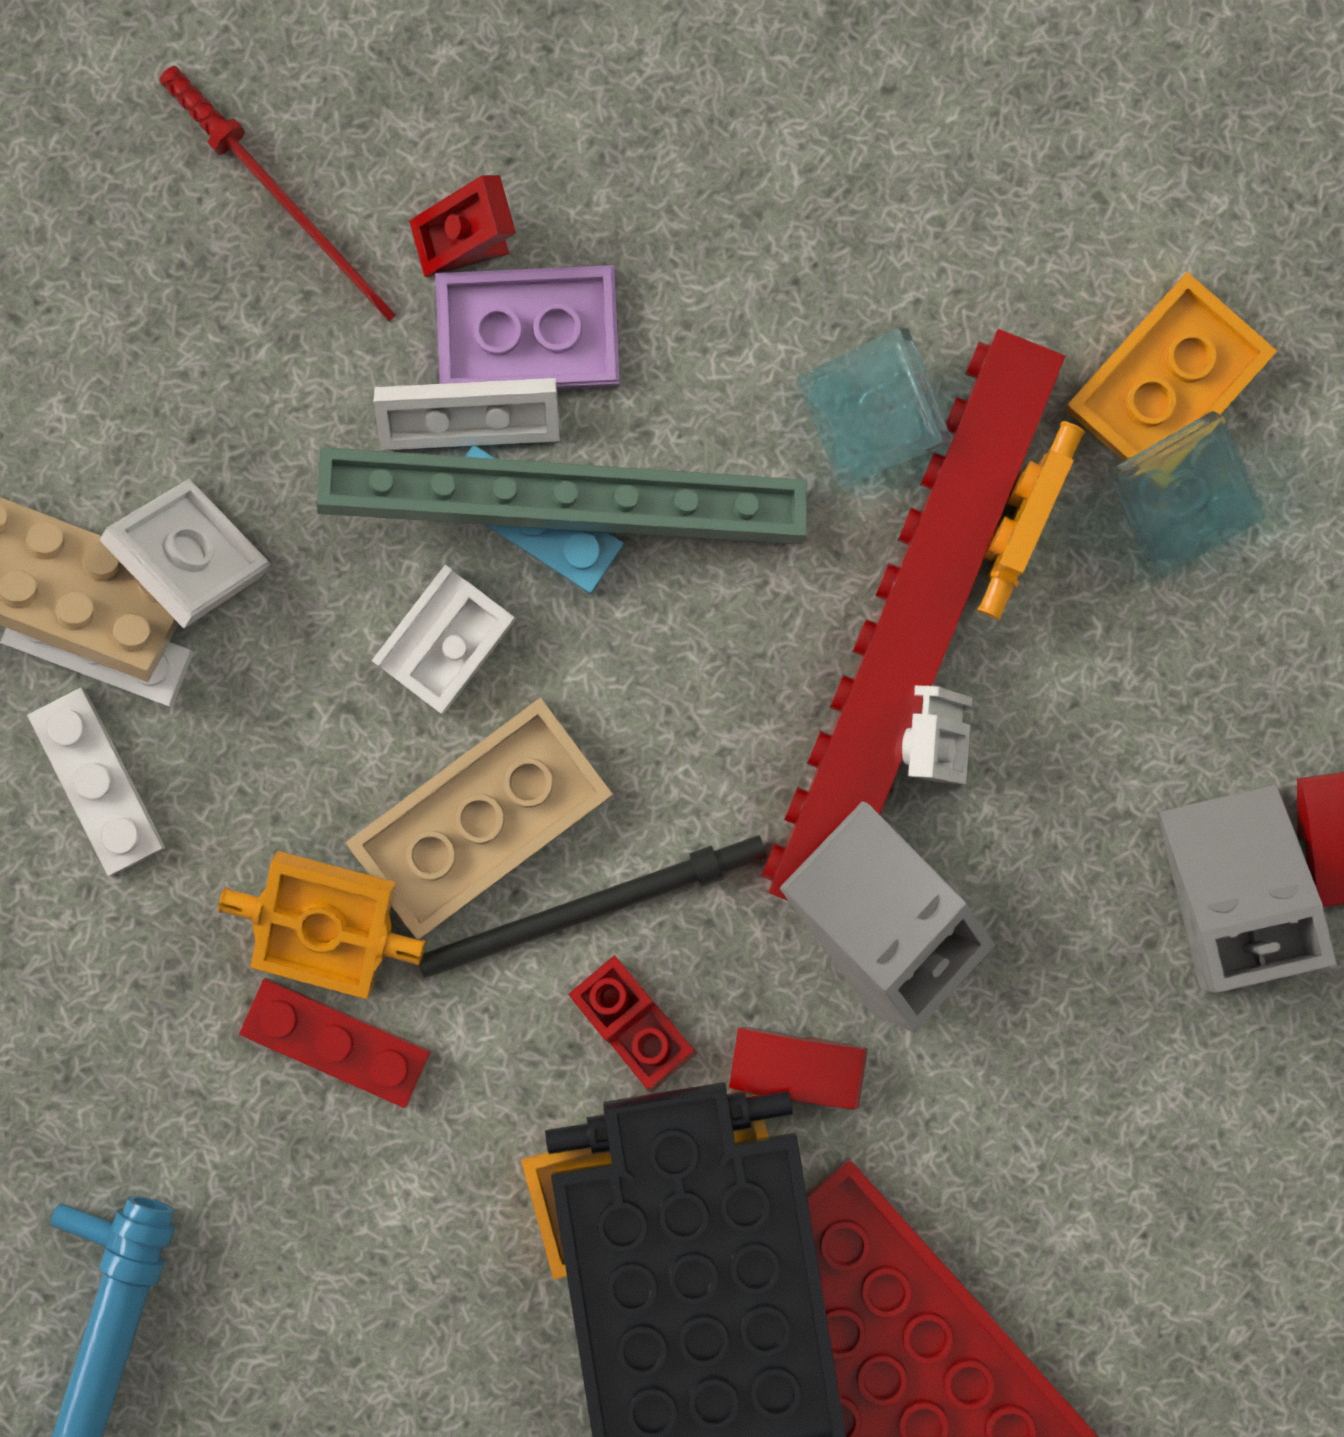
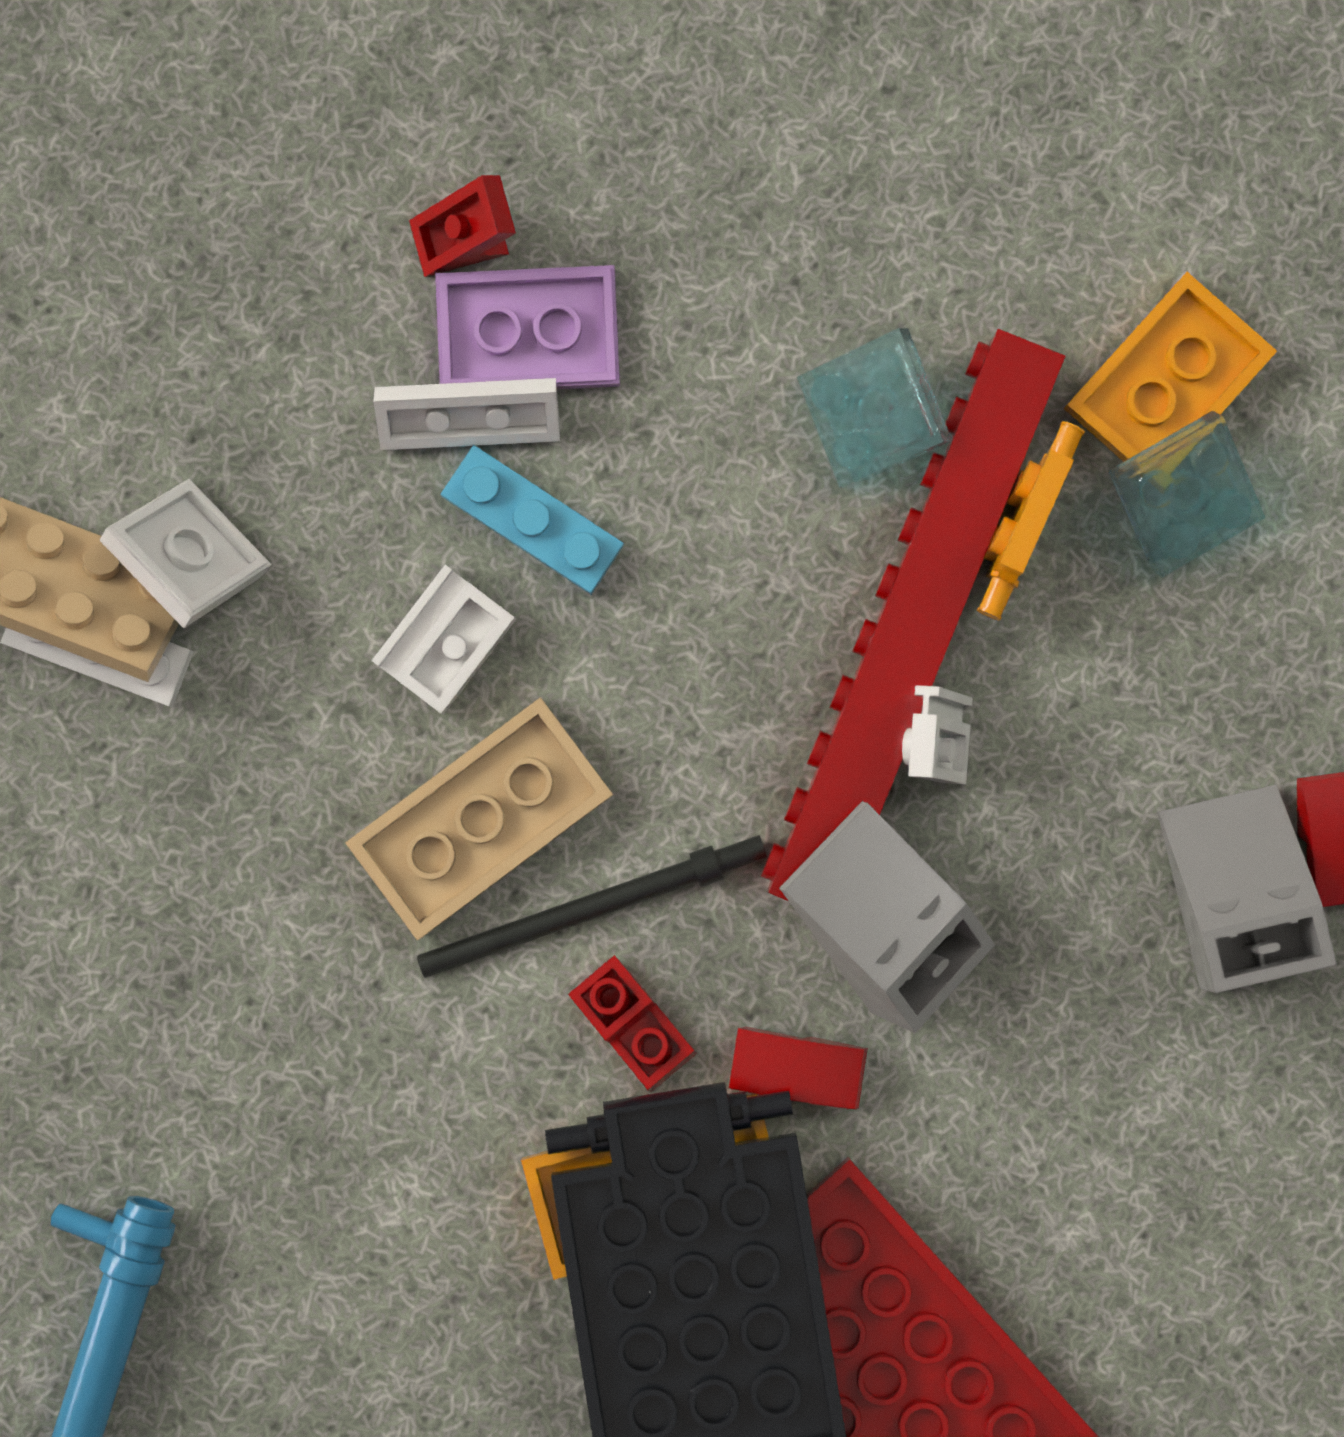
white plate [27,687,166,876] -> none
red sword [159,66,396,322] -> none
light orange plate [218,851,426,999] -> none
red plate [239,978,432,1108] -> none
sand green plate [317,447,807,544] -> none

